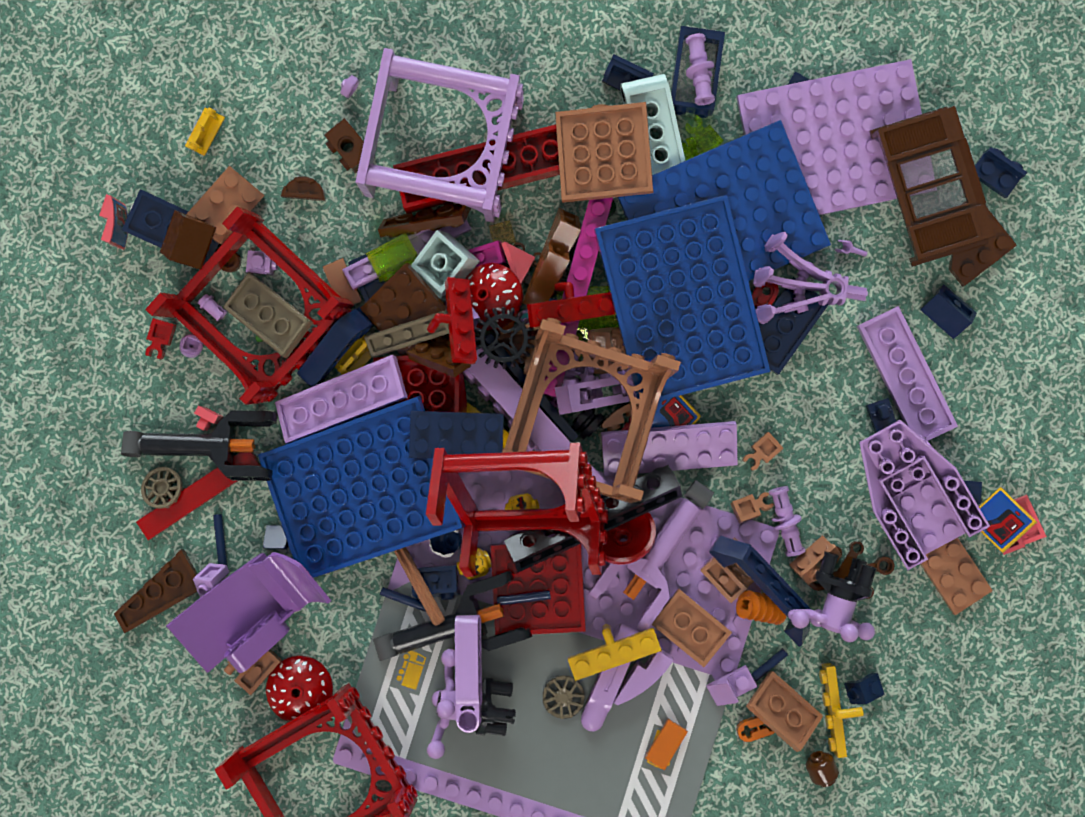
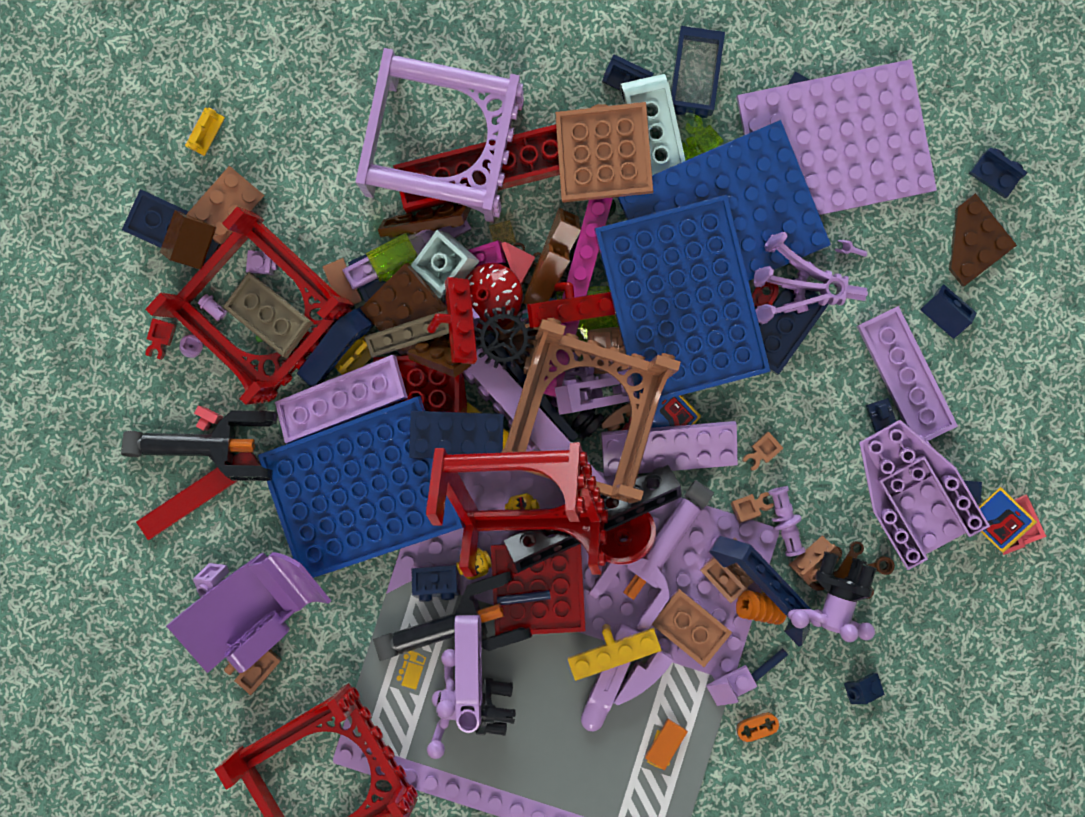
slope [99,194,128,250] -> none
reddish brown wing [114,549,197,633] -> none
dark tan wheel [141,467,183,509] -> none
dark blue piece [213,514,228,566] -> none
reddish brown tile [221,253,241,273] -> none
slope [263,525,289,549] -> none
red dish [266,655,333,722] -> none
reddish brown plate [281,176,326,201] -> none
reddish brown brick [324,118,375,174] -> none
lavender tile [340,75,360,98] -> none
dark blue piece [380,587,426,612] -> none
nougat axle [394,547,445,626] -> none
dark blue hair [429,529,462,557] -> none
dark tan wheel [543,676,585,719] -> none
lavender piece [686,33,715,105] -> none
nougat plate [745,671,823,752] -> none
reddish brown head [805,751,839,787] -> none
yellow plate [819,663,864,758] -> none
reddish brown piece [869,106,995,267] -> none
nougat plate [920,538,993,615] -> none

